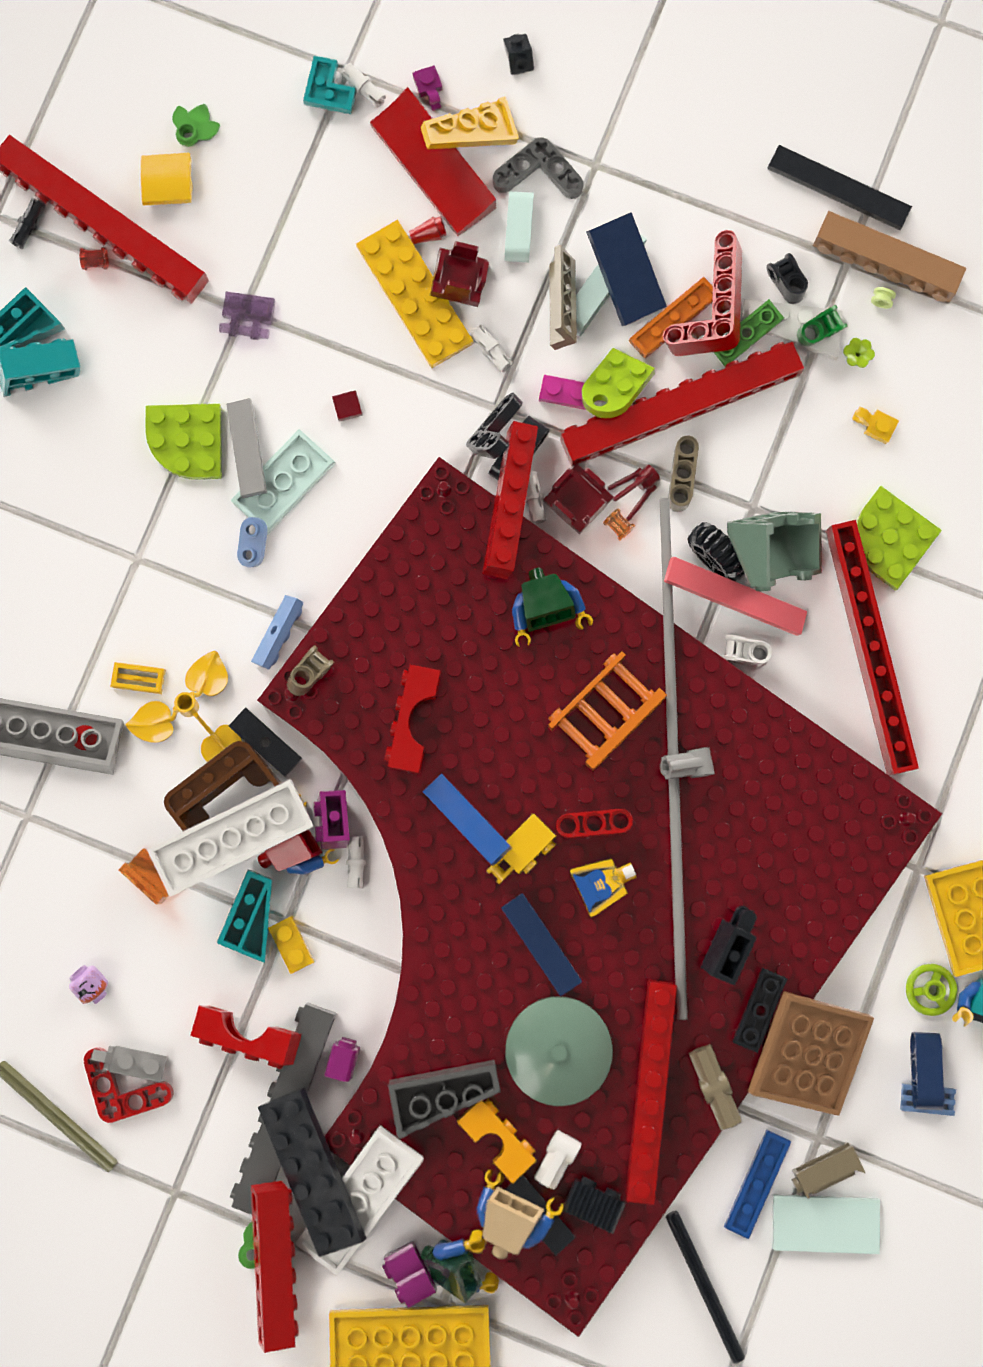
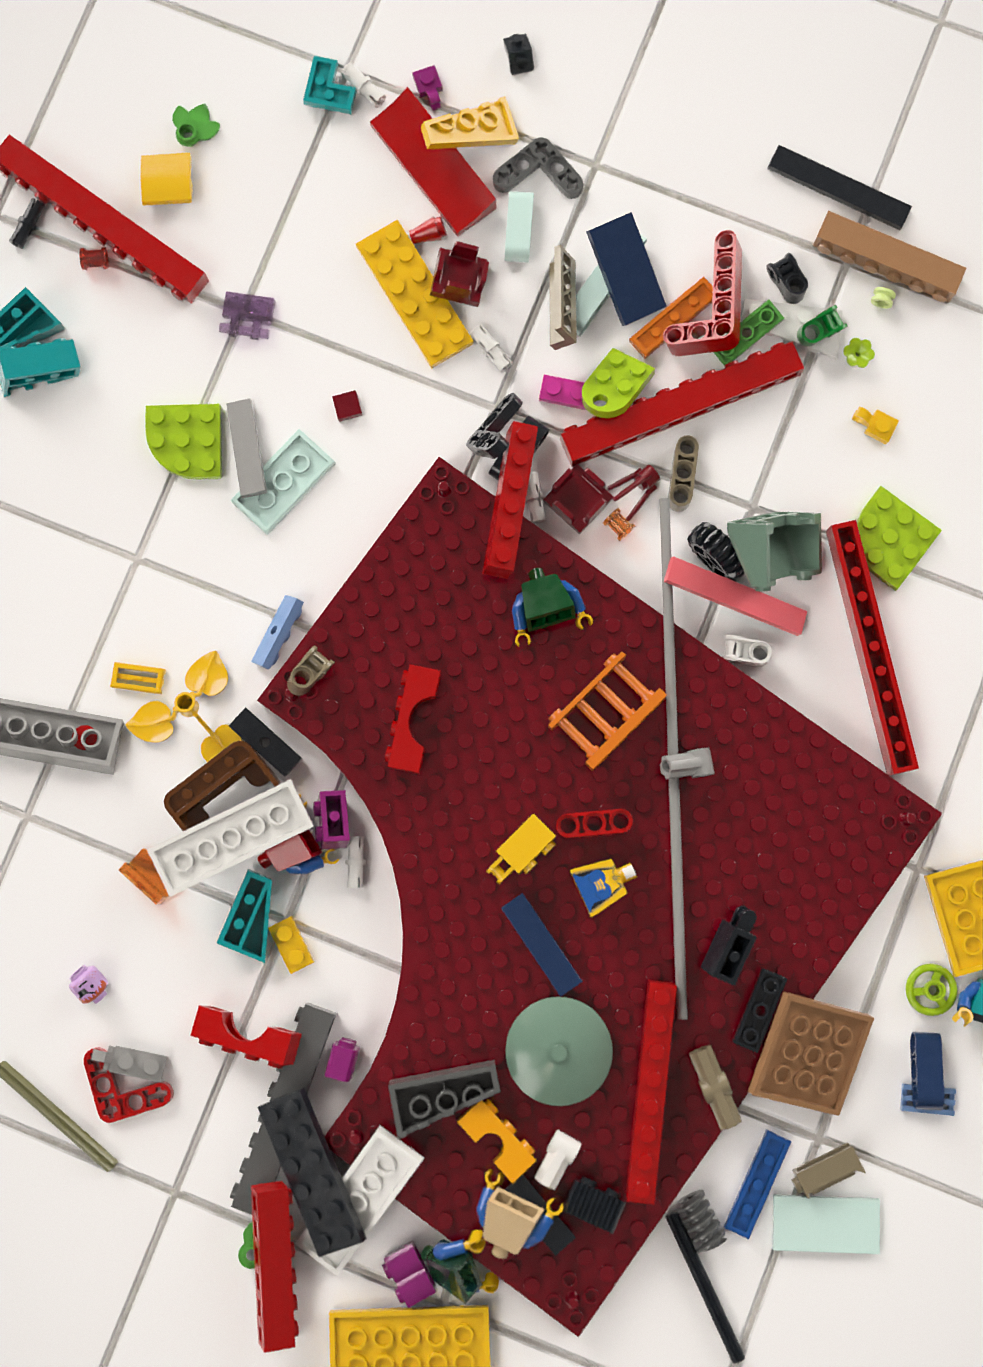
medium blue plate [237,517,267,567] -> none
blue tile [423,774,512,866] -> none
none -> dark grey piece [677,1190,727,1253]

